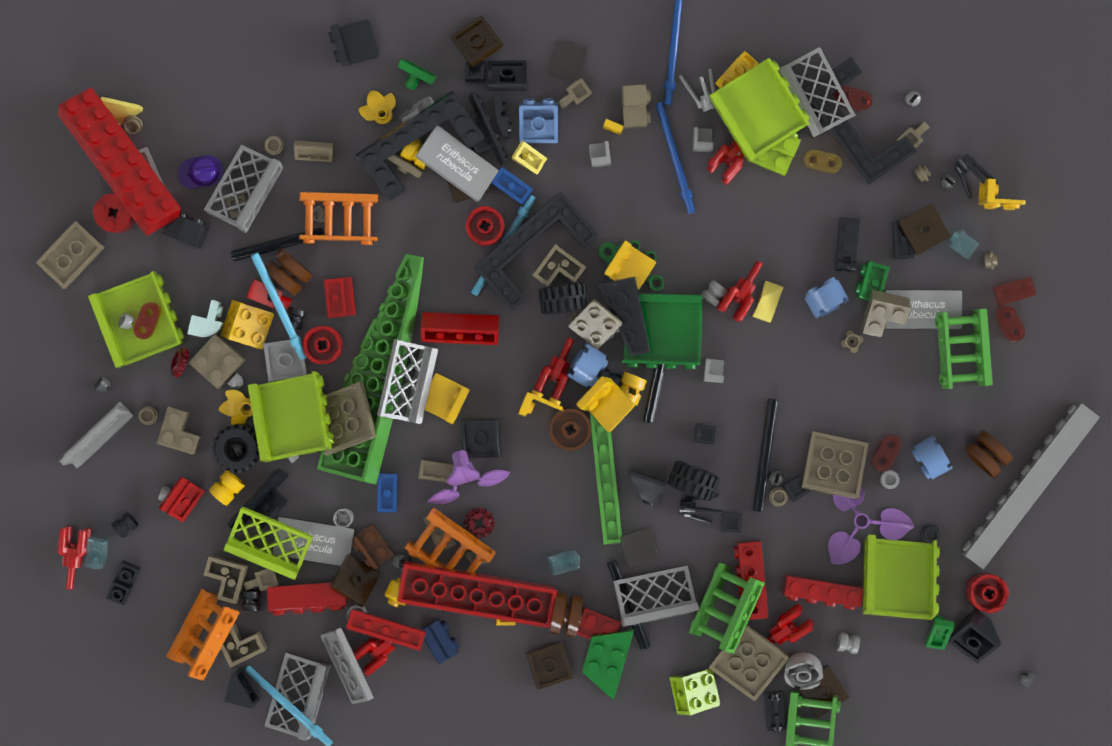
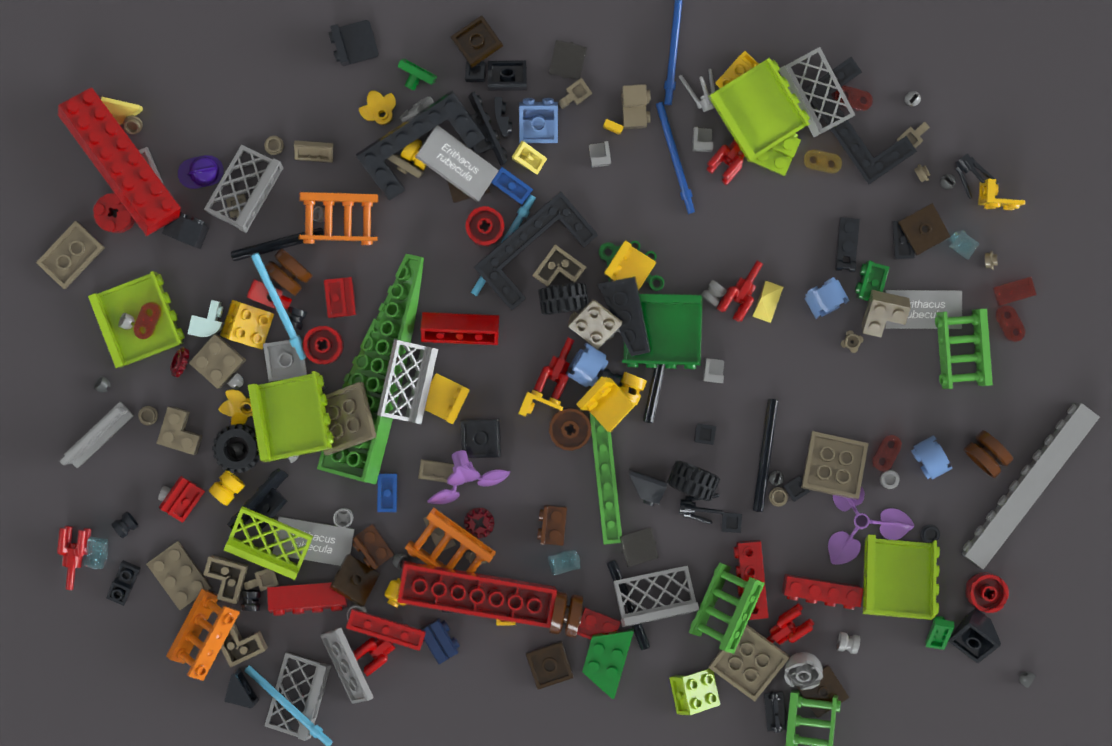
none -> dark tan plate [146,541,212,610]
none -> reddish brown bracket [537,505,567,546]

